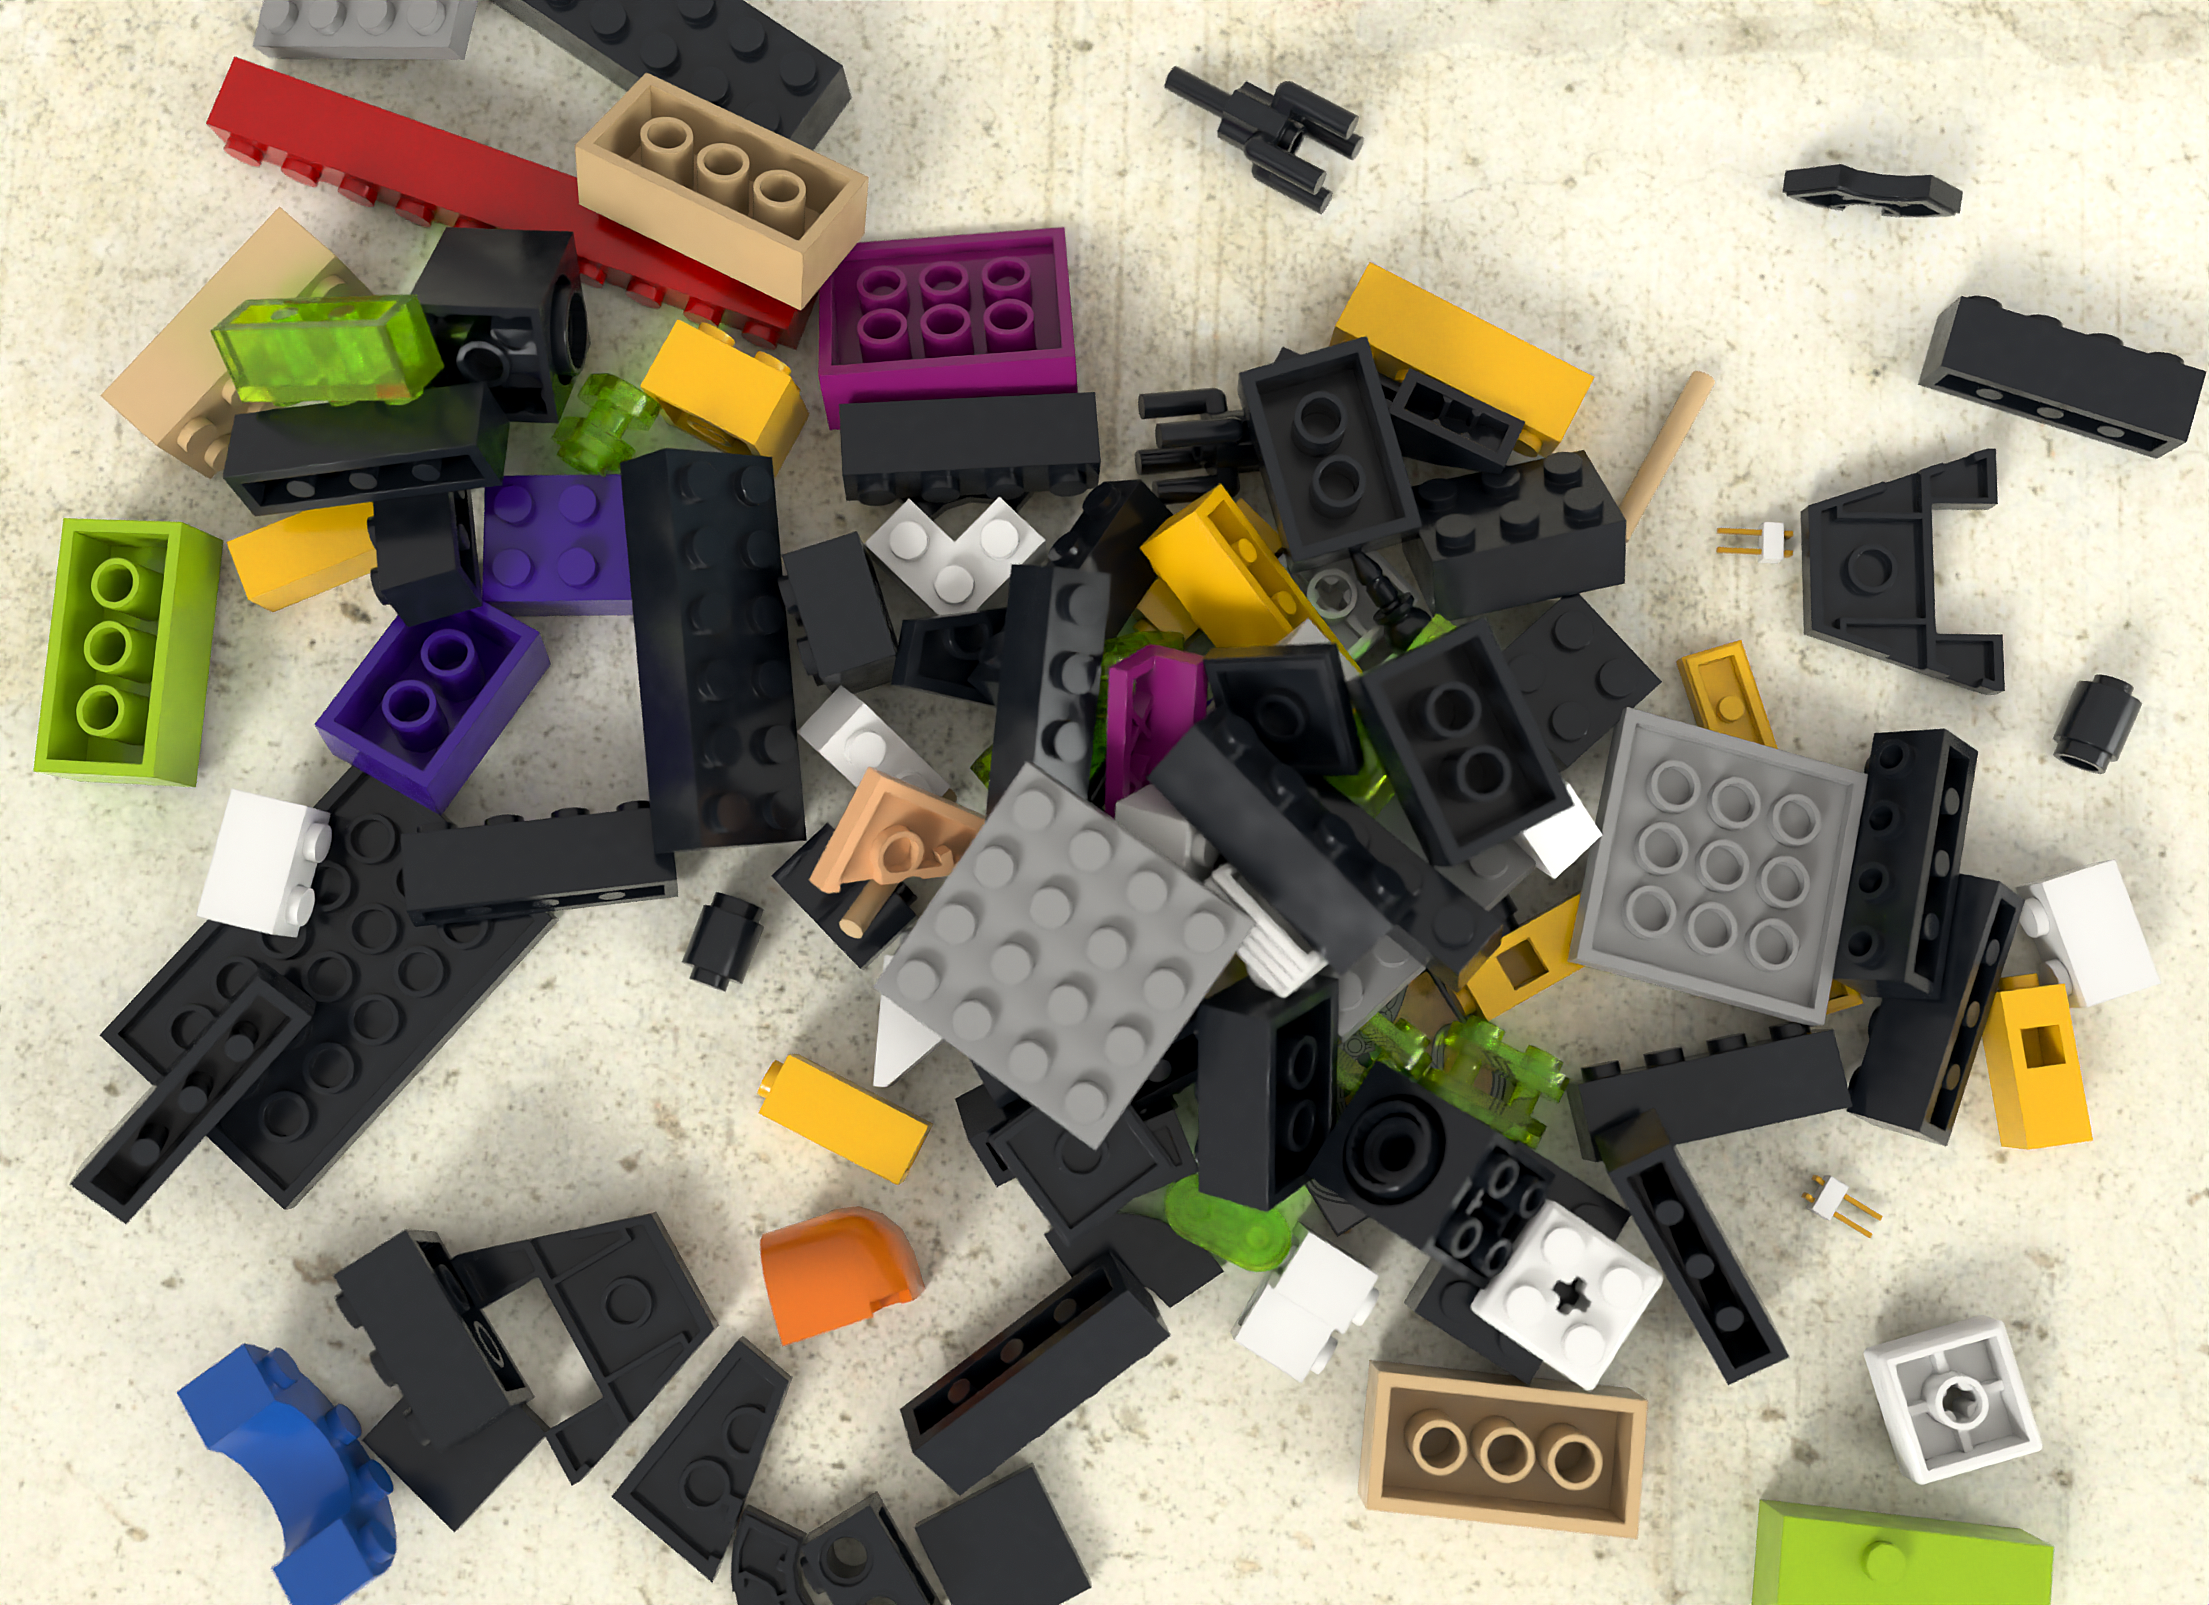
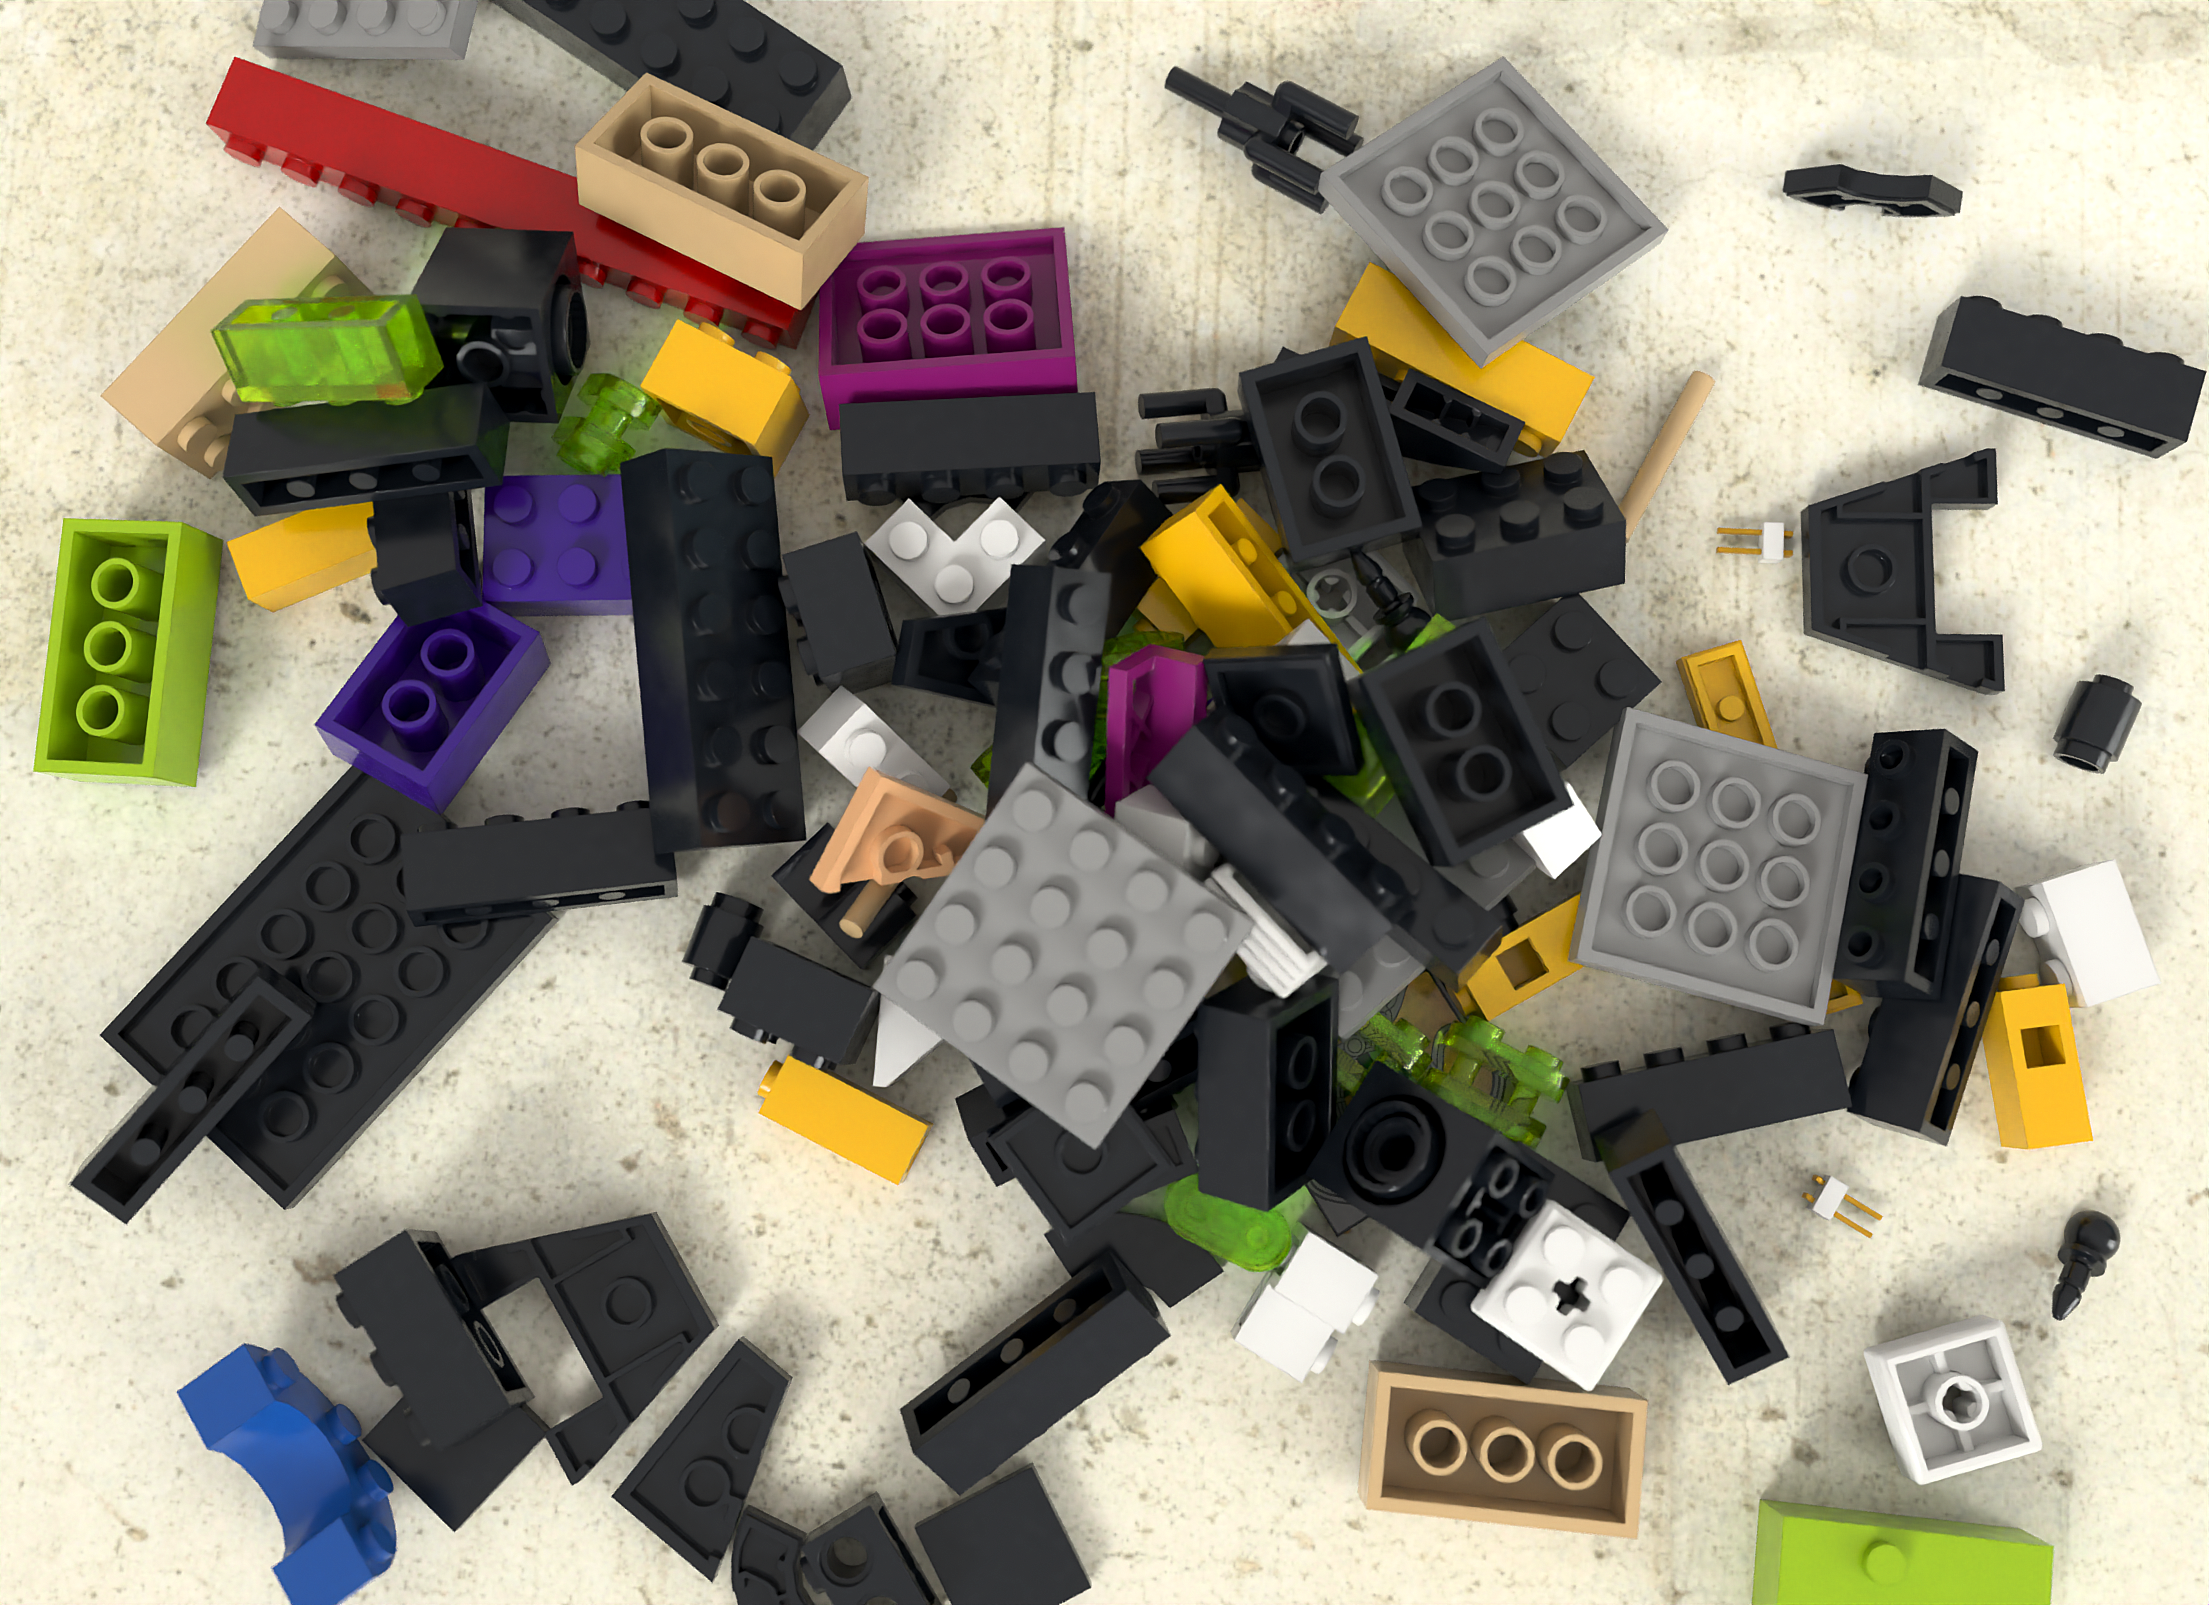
white brick [196,788,332,938] -> none
orange brick [760,1206,925,1346] -> none
none -> black brick [717,936,881,1072]
none -> light grey plate [1318,56,1668,369]
none -> black bar [2052,1210,2121,1321]

